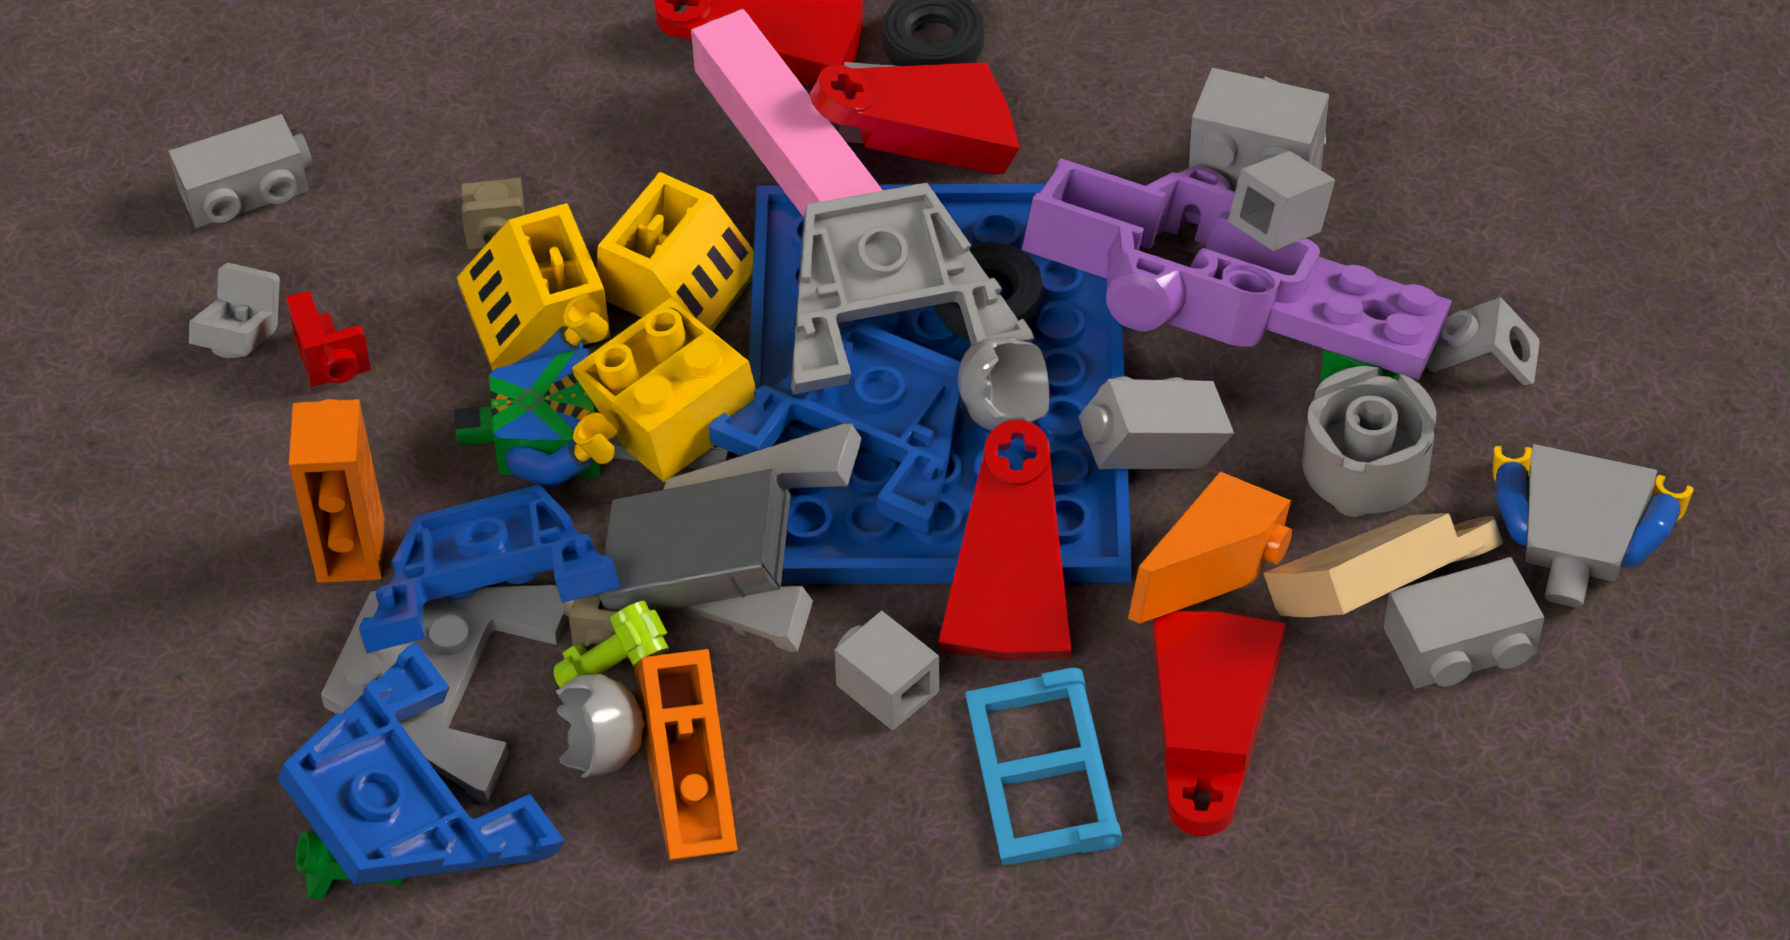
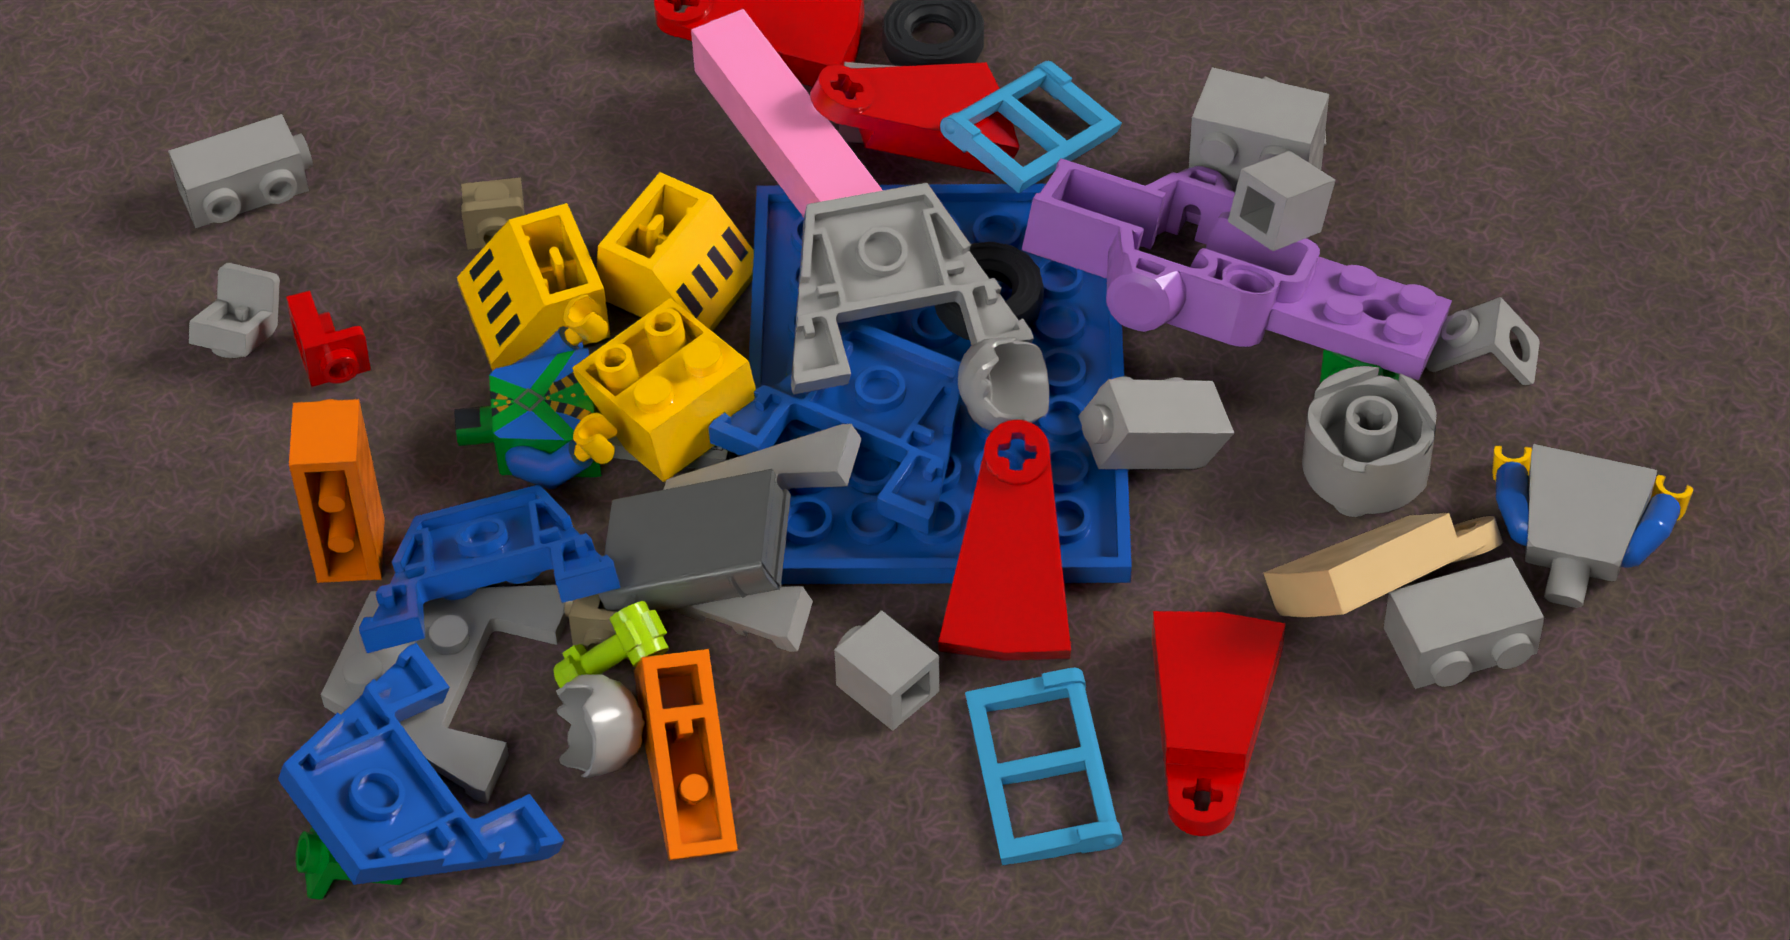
orange slope [1128,471,1292,624] -> none
none -> dark azure window [940,61,1122,193]

